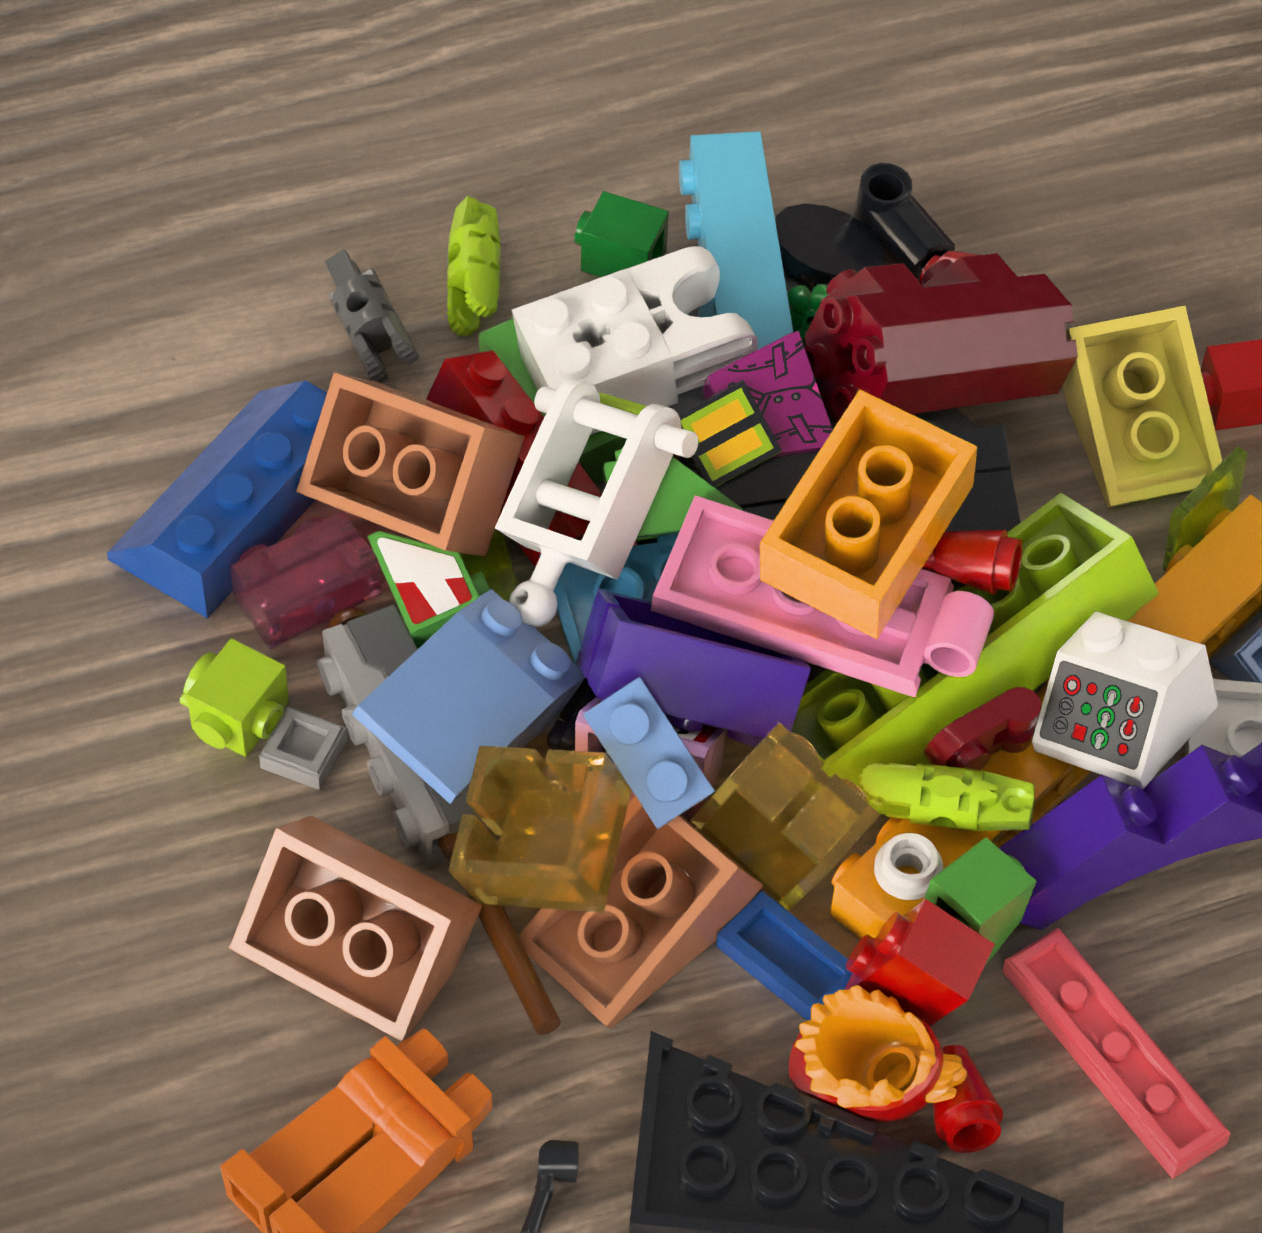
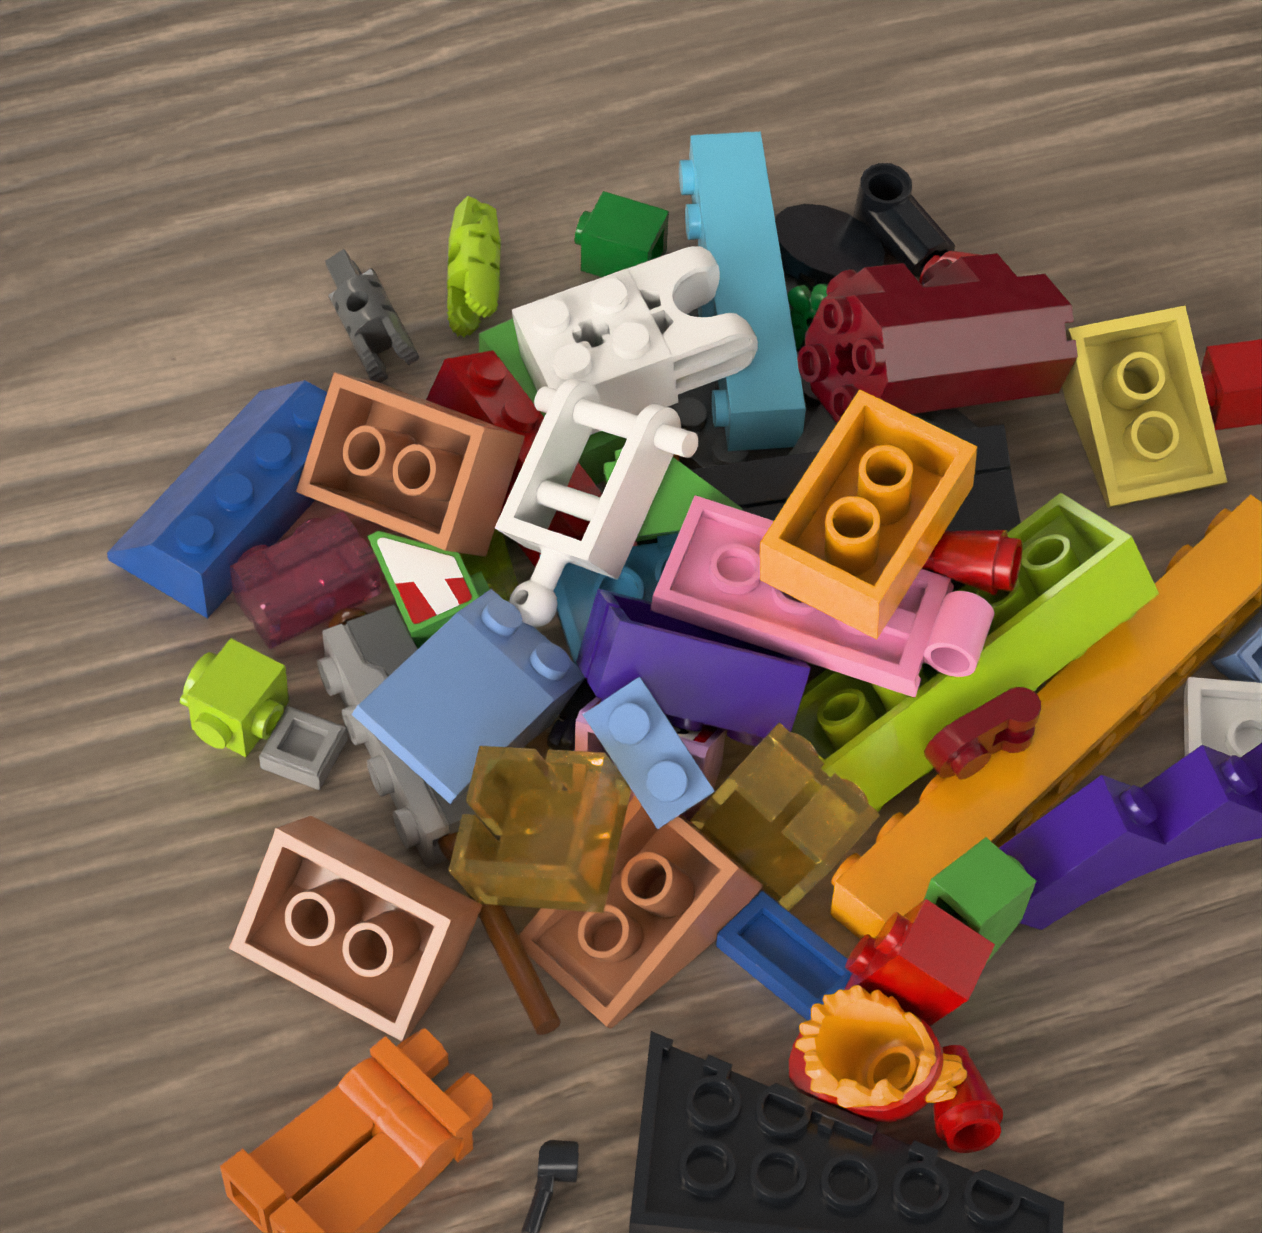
piece [598,380,782,488] -> none
magenta torso [702,331,833,458] -> none
lime hinge [859,762,1035,831] -> none
white plate [874,833,943,900] -> none
coral tile [1002,928,1231,1179] -> none
white slope [1032,611,1219,789] -> none
clear neon green piece [1162,446,1248,571] -> none

